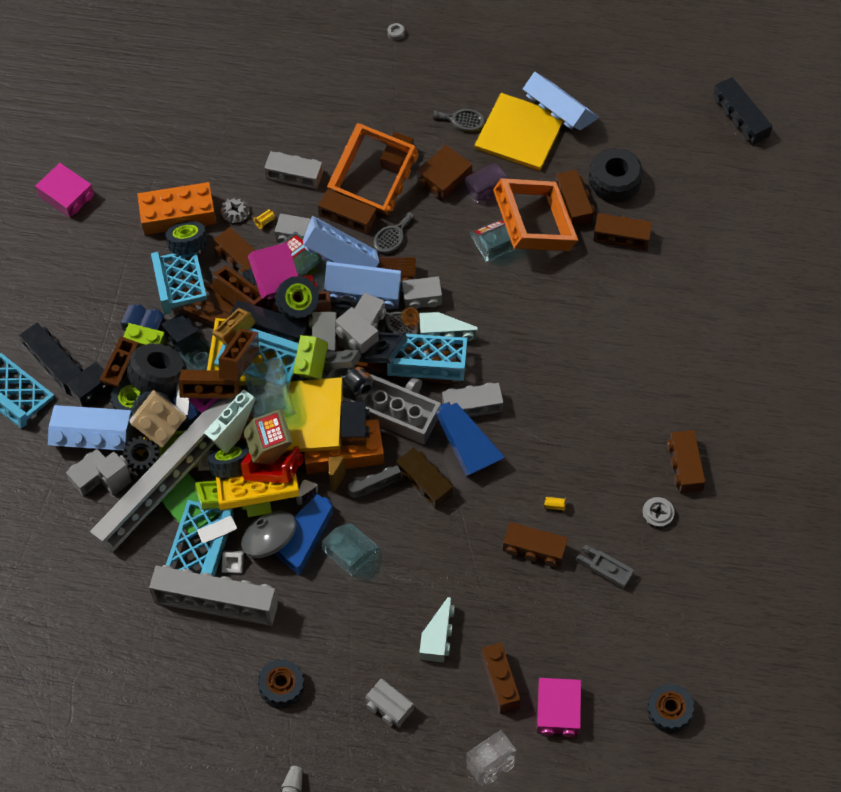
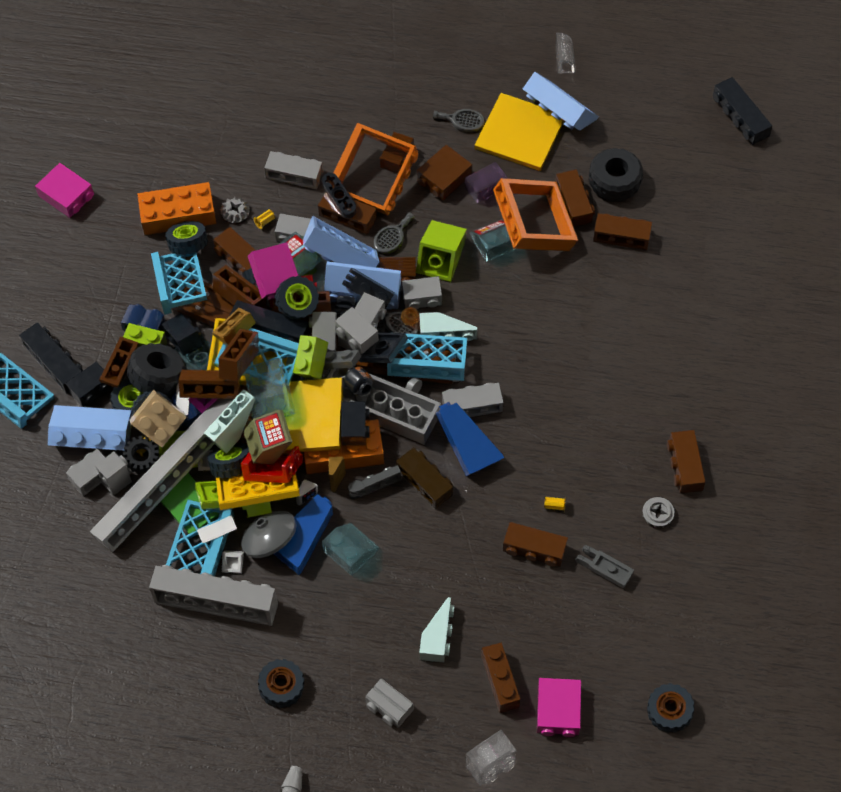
light grey tile [388,23,405,40] -> none
none -> black beam [322,173,357,218]
none -> black hinge [342,268,395,309]
none -> lime slope [416,220,467,282]
none -> clear brick [555,33,576,73]

